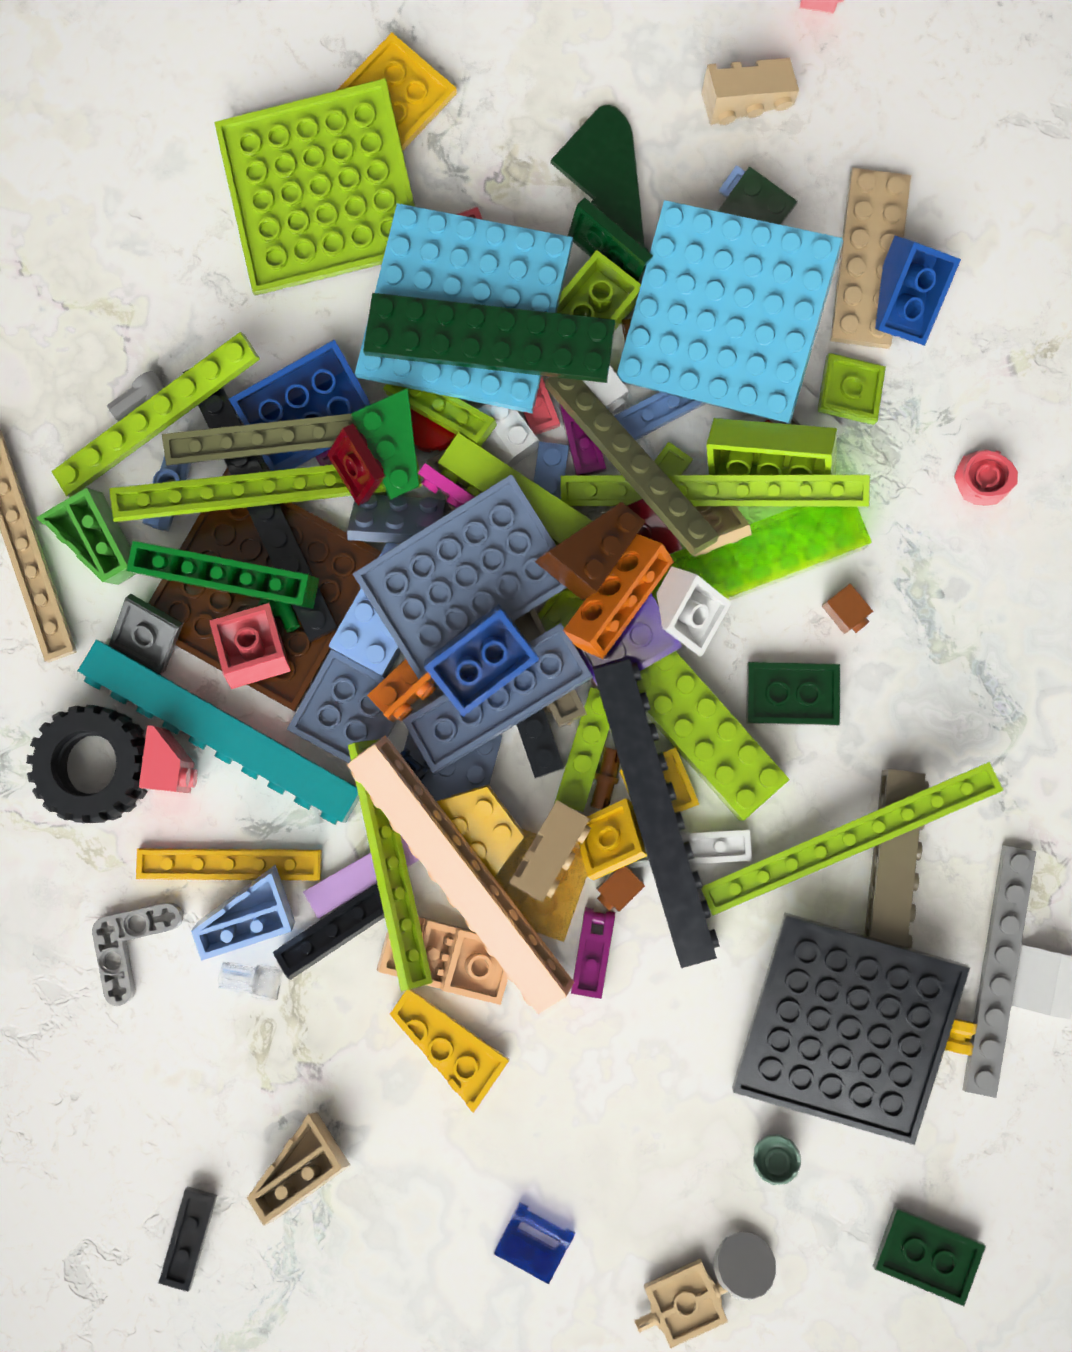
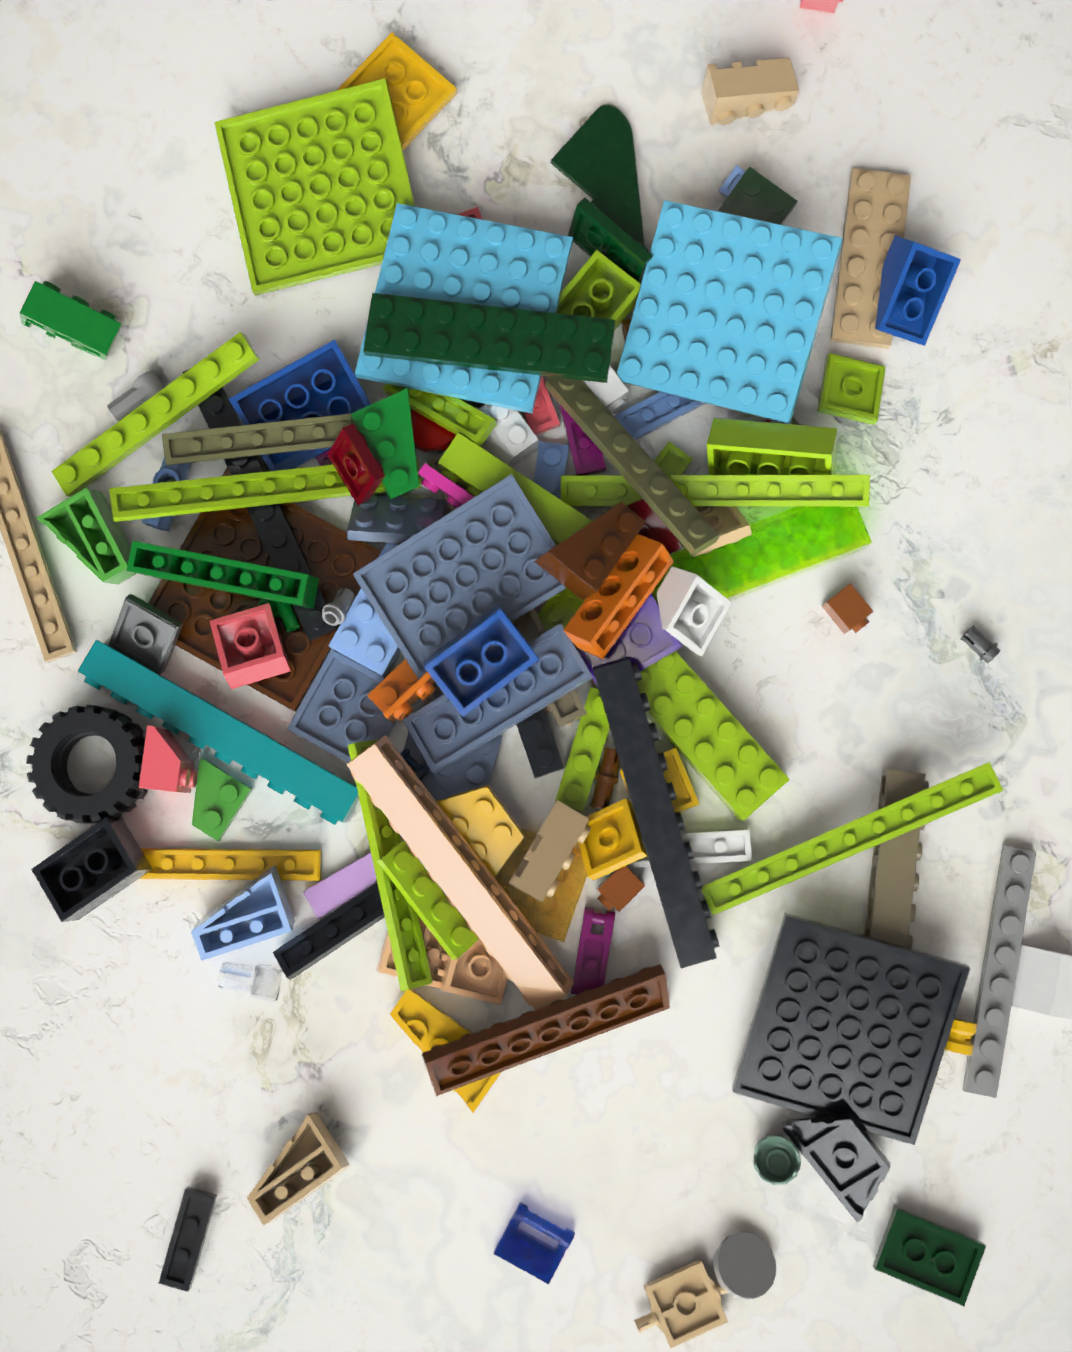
light grey beam [92,903,183,1006] -> none
dark green plate [746,662,840,726] -> none
coral hat [954,449,1018,506] -> none
none -> green wedge [19,281,121,360]
none -> black brick [31,817,153,922]
none -> bright green wing [192,758,253,841]
none -> light grey pin [322,588,356,626]
none -> lime plate [377,840,479,960]
none -> reddish brown plate [421,964,670,1096]
none -> wing [782,1113,890,1223]
none -> dark grey pin [960,625,1001,664]

